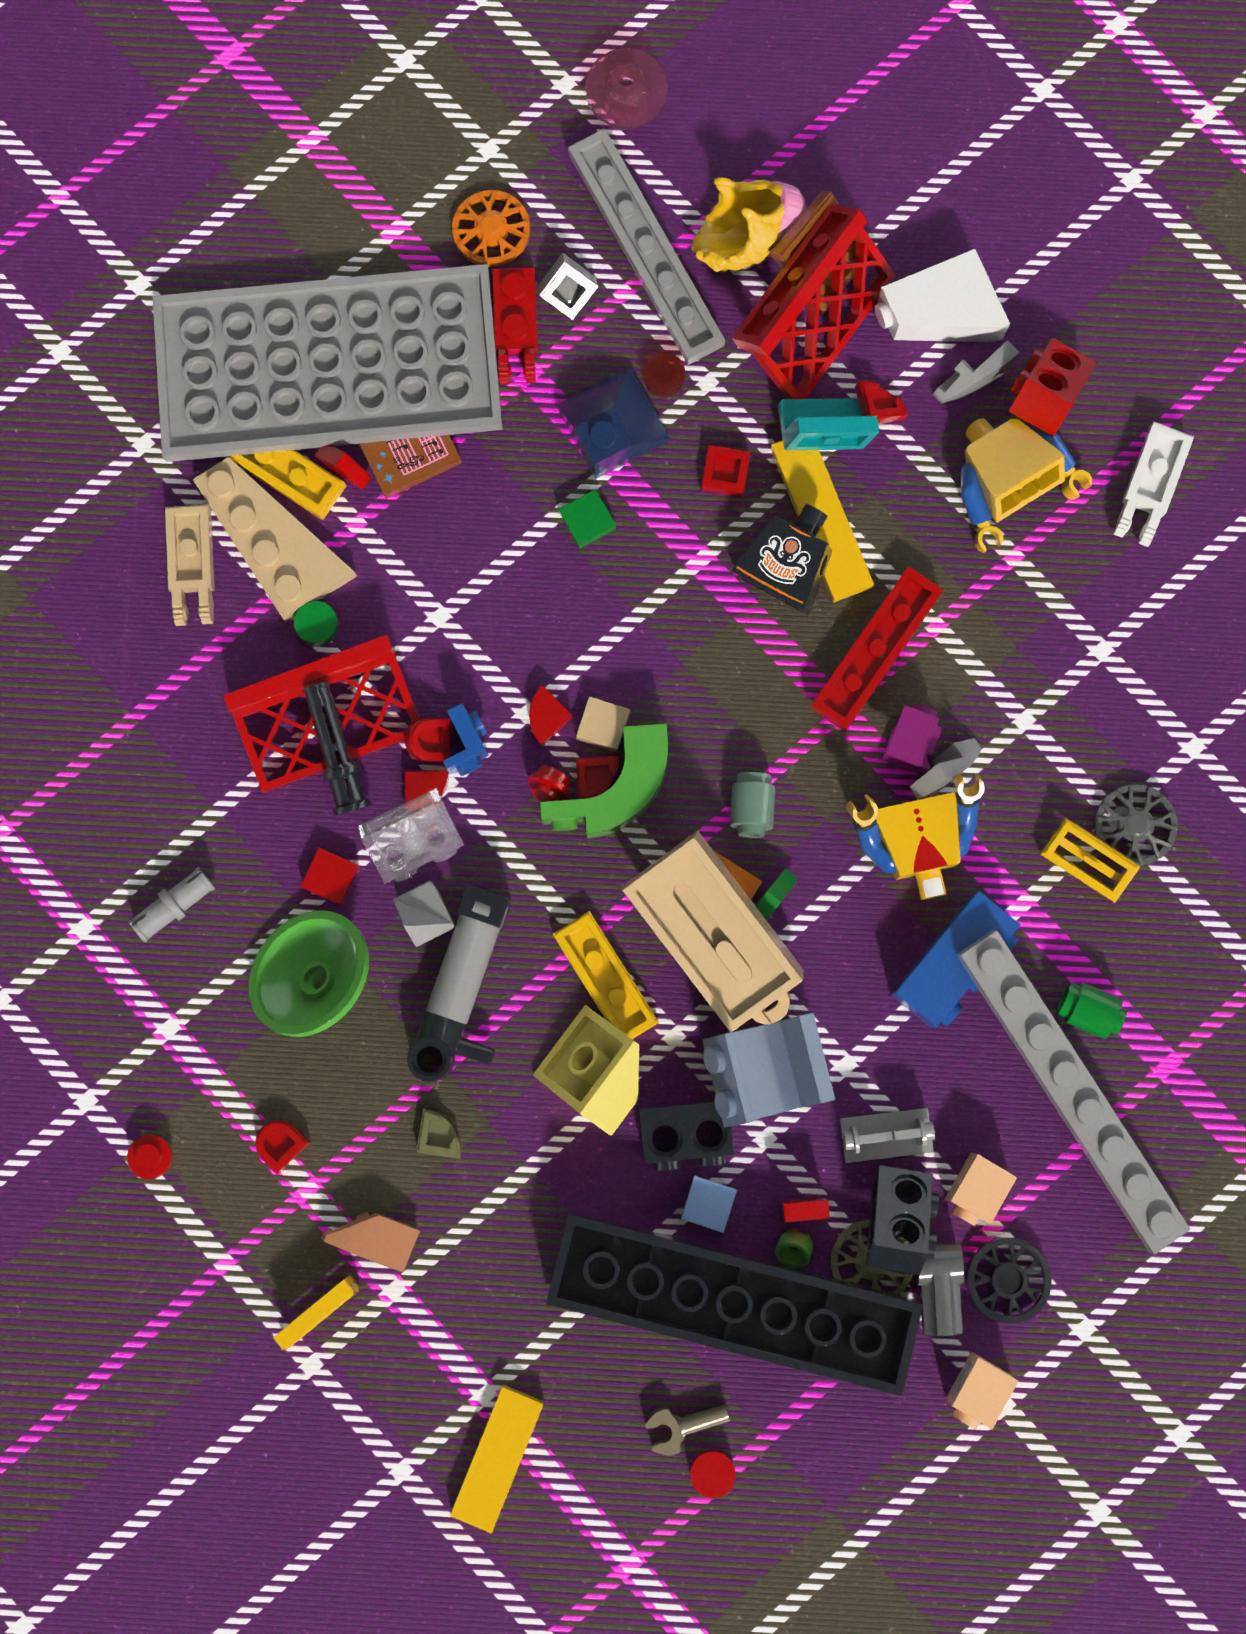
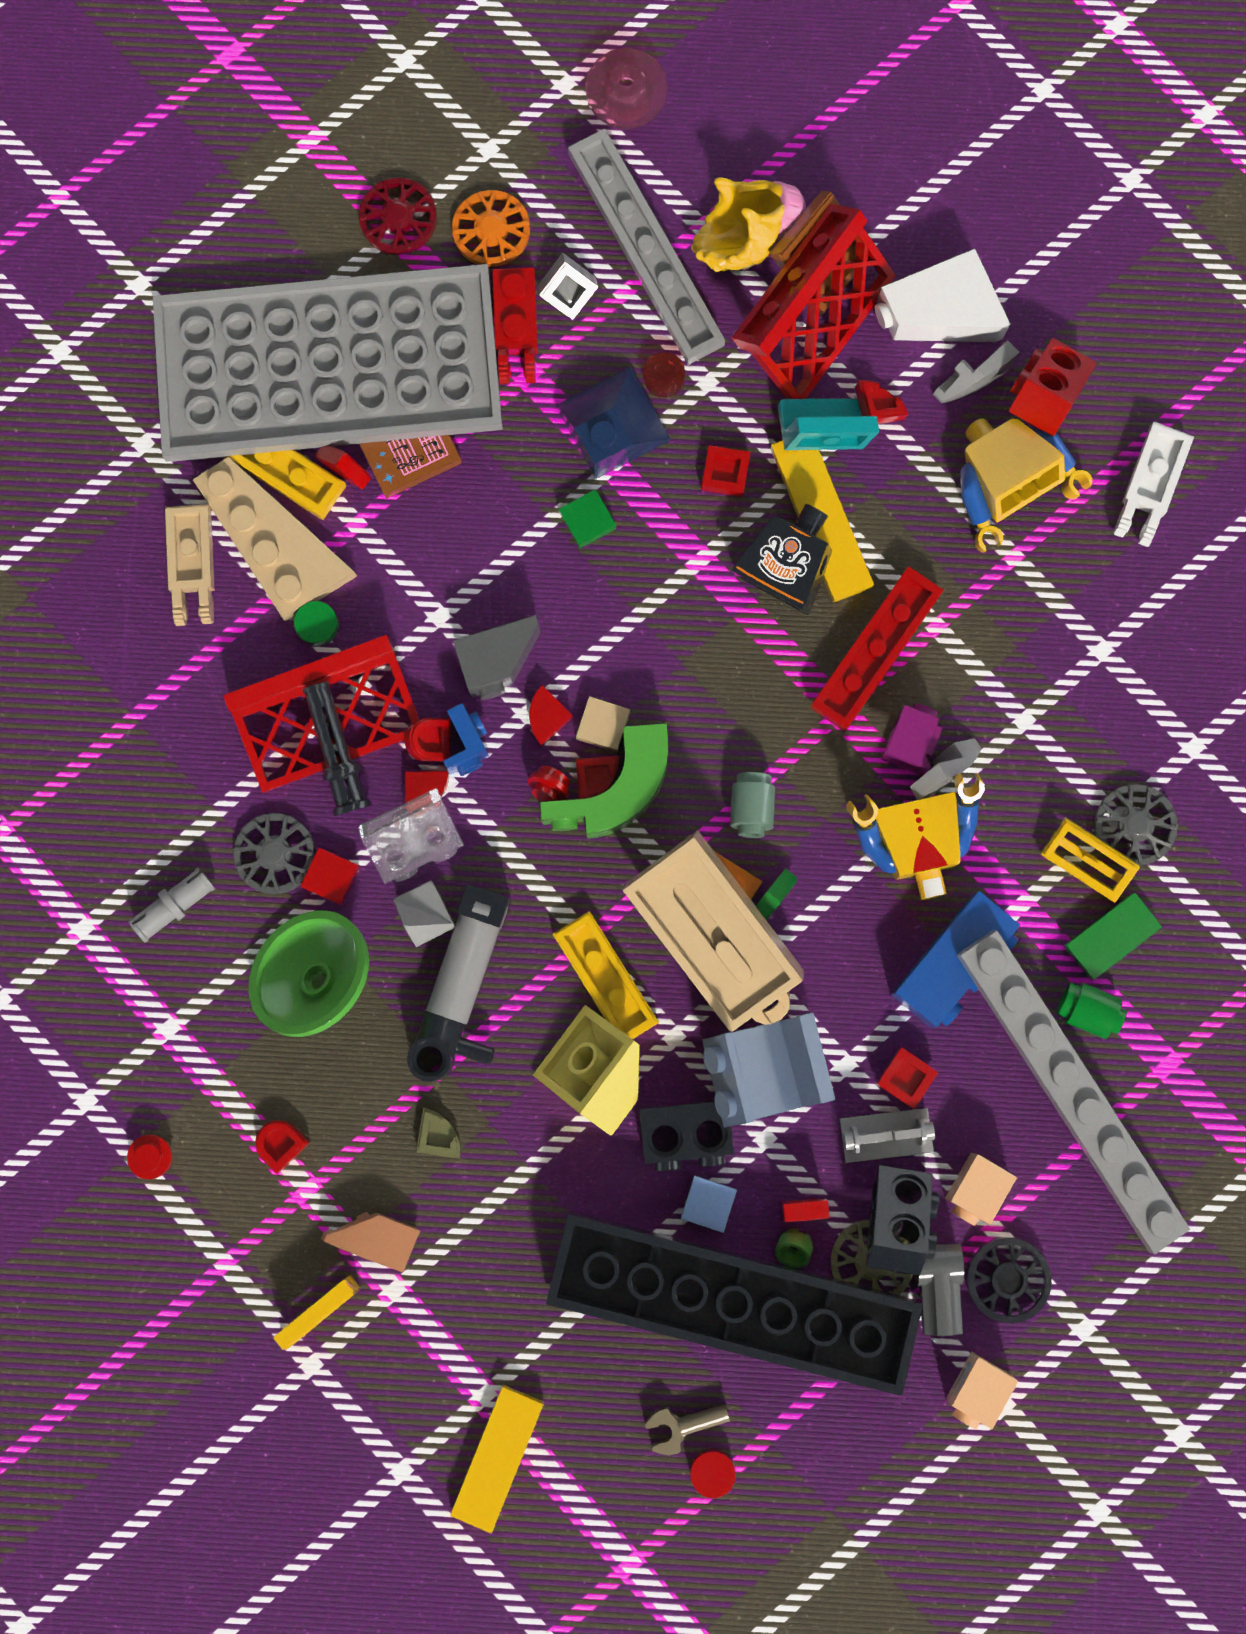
none -> dark grey wheel [233,813,316,894]
none -> dark red wheel [359,178,437,255]
none -> dark grey slope [453,615,541,700]
none -> red plate [875,1047,939,1109]
none -> green tile [1064,892,1162,981]

